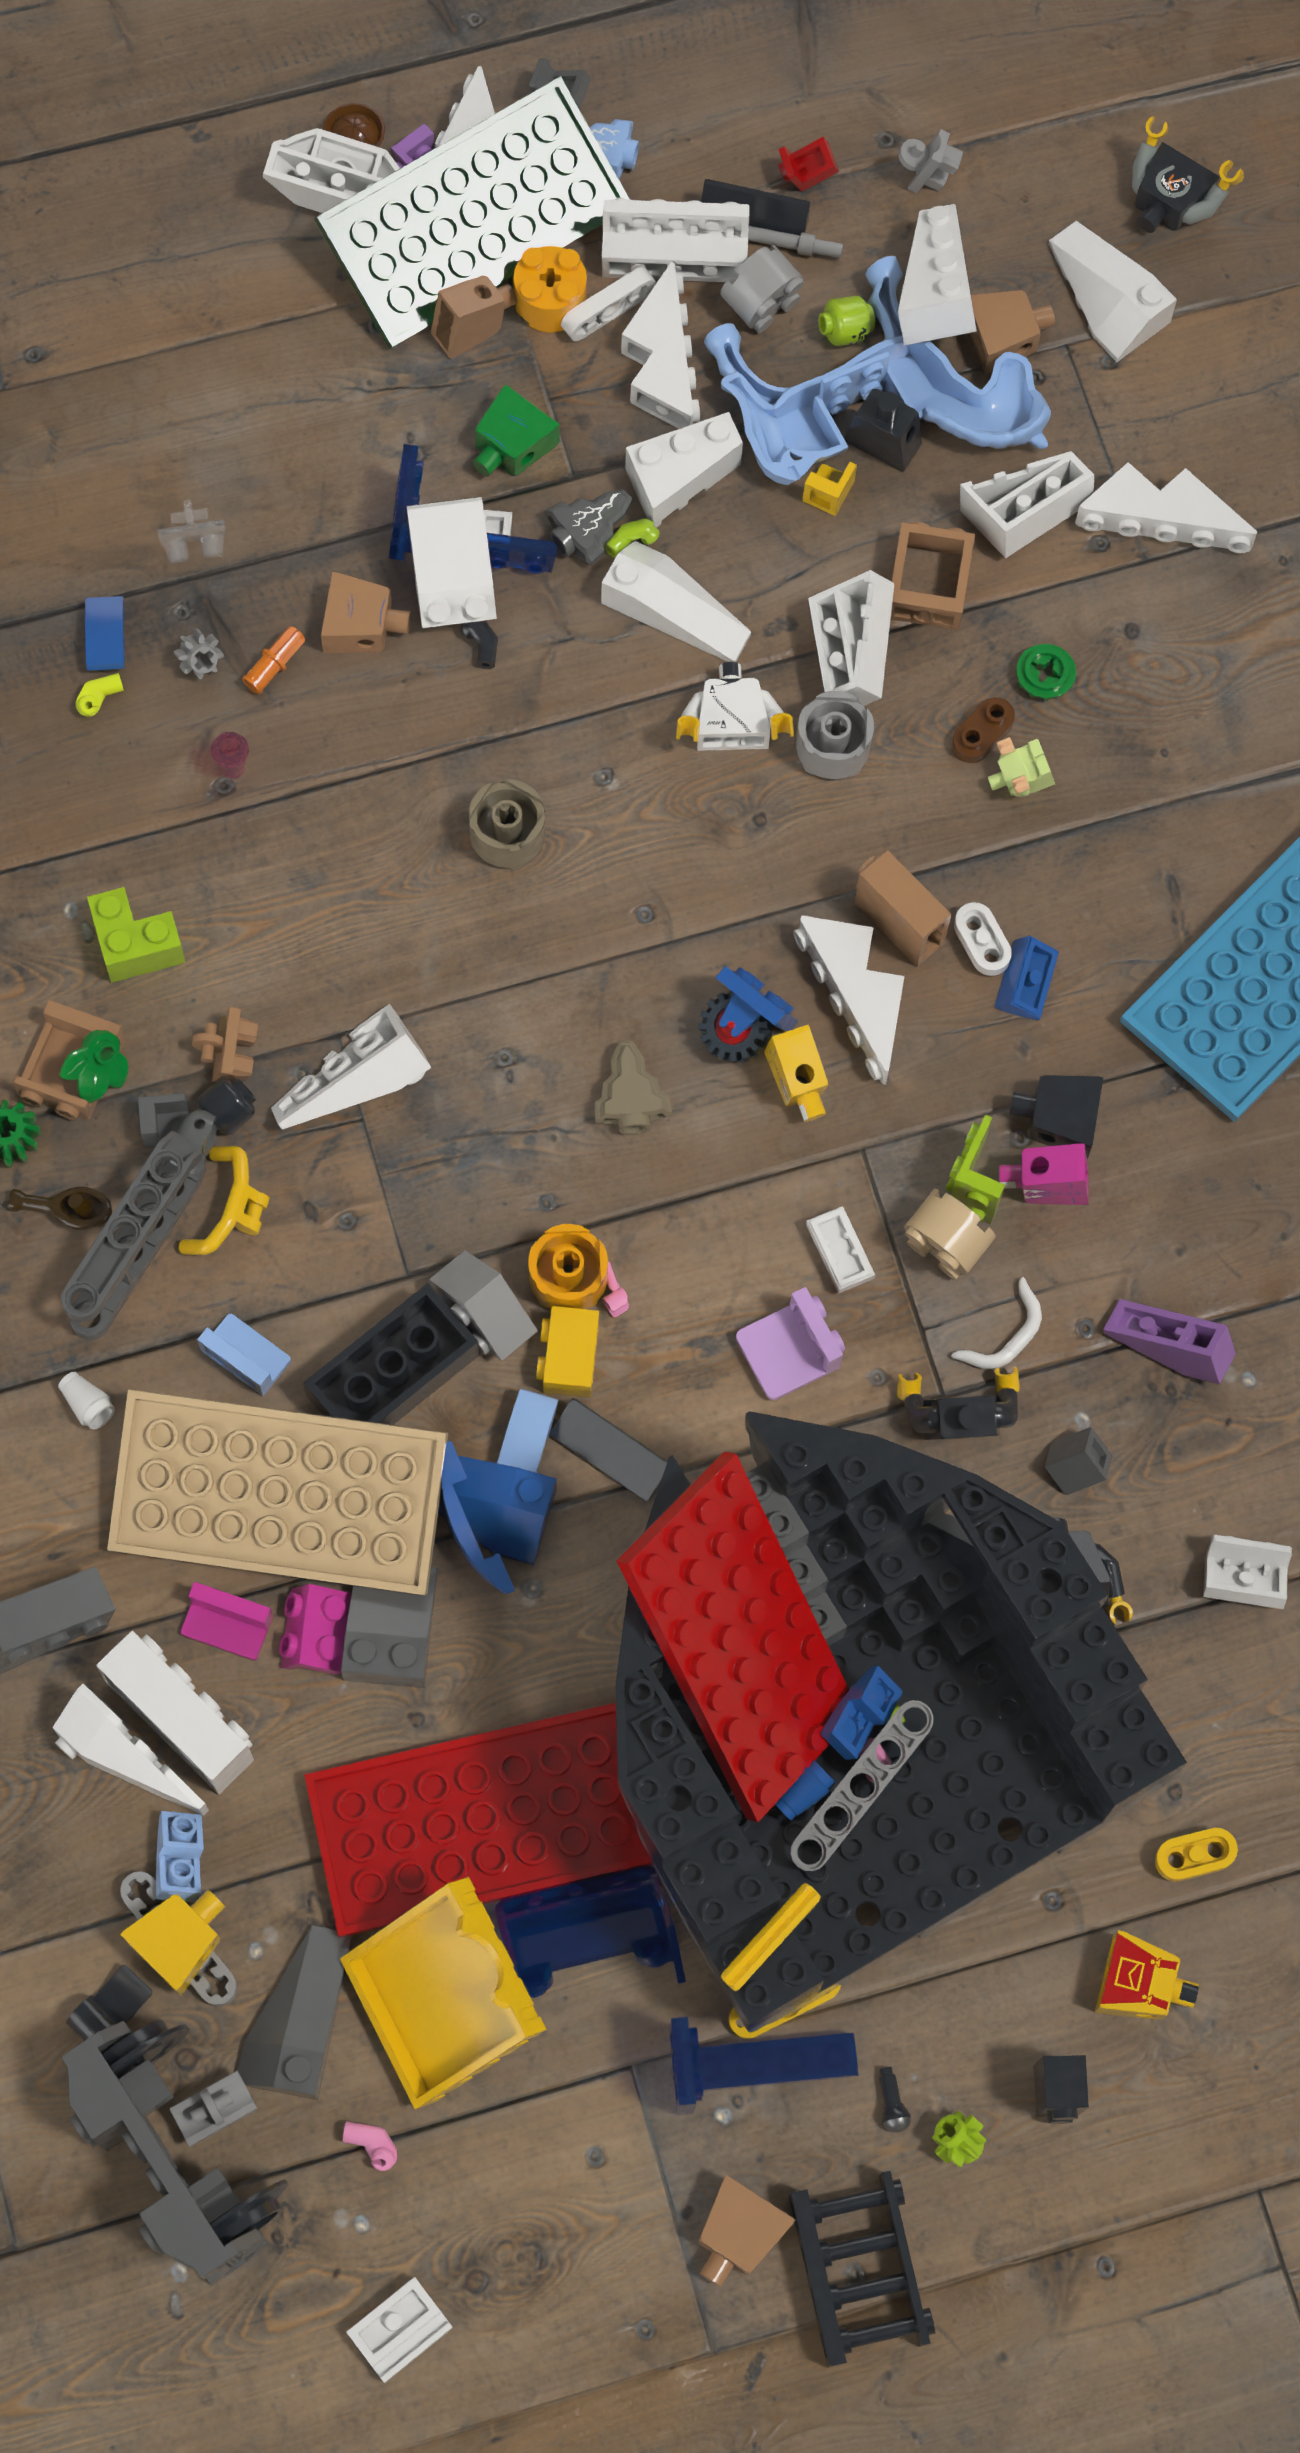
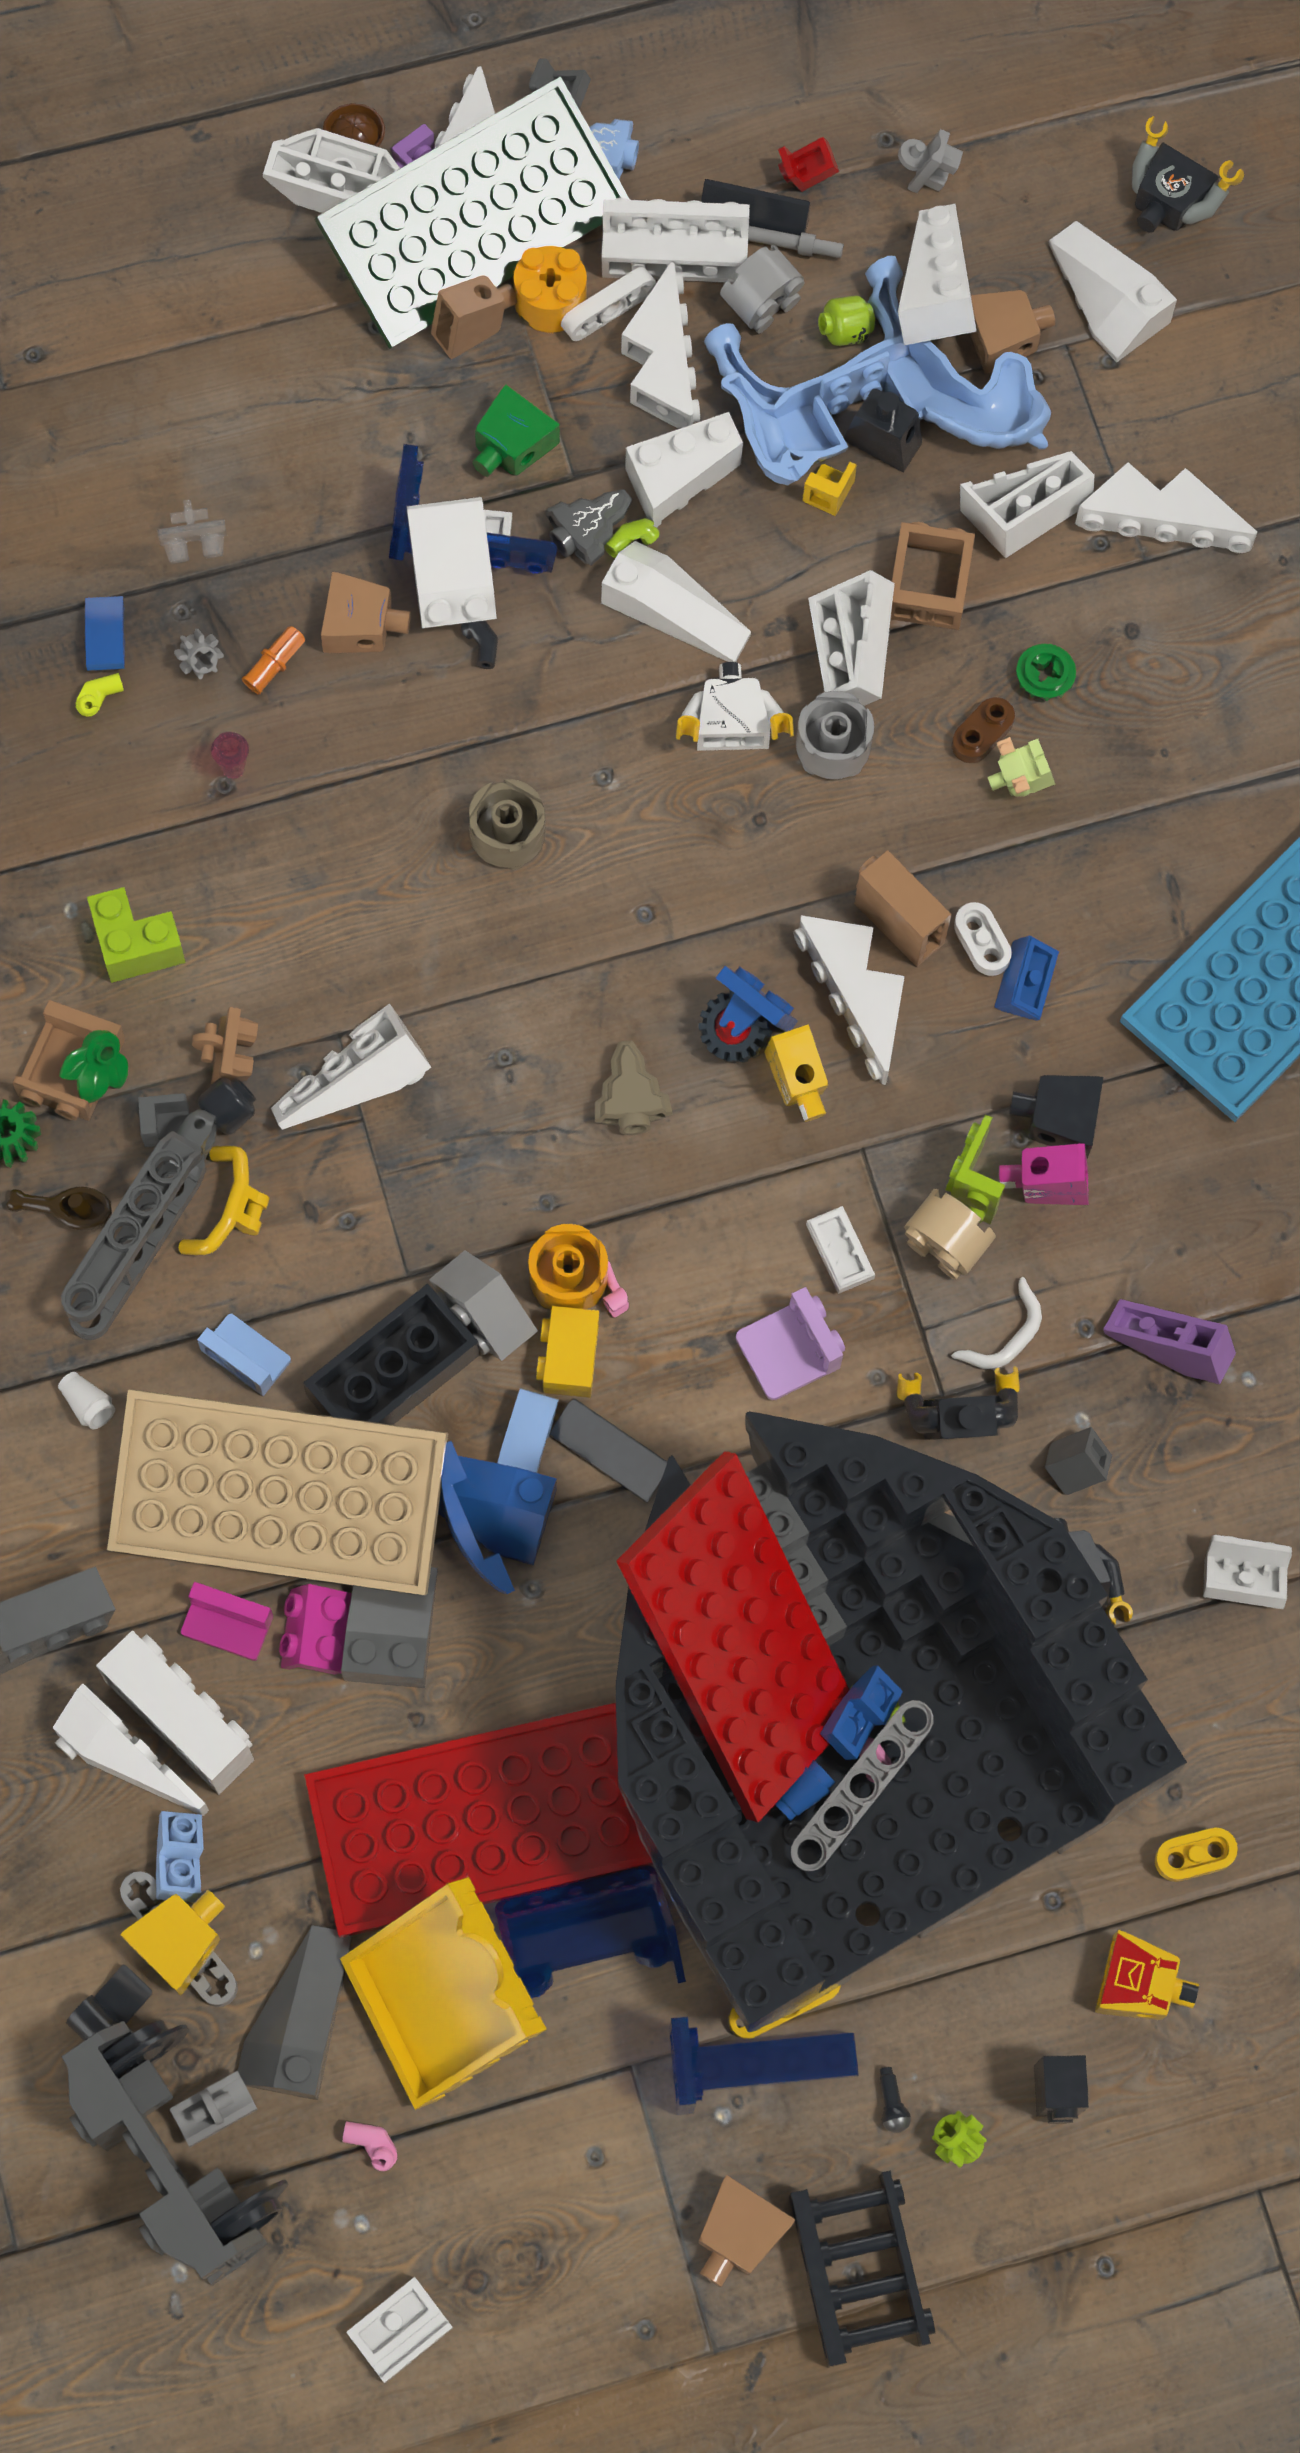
yellow axle [721,1883,821,1991] -> none

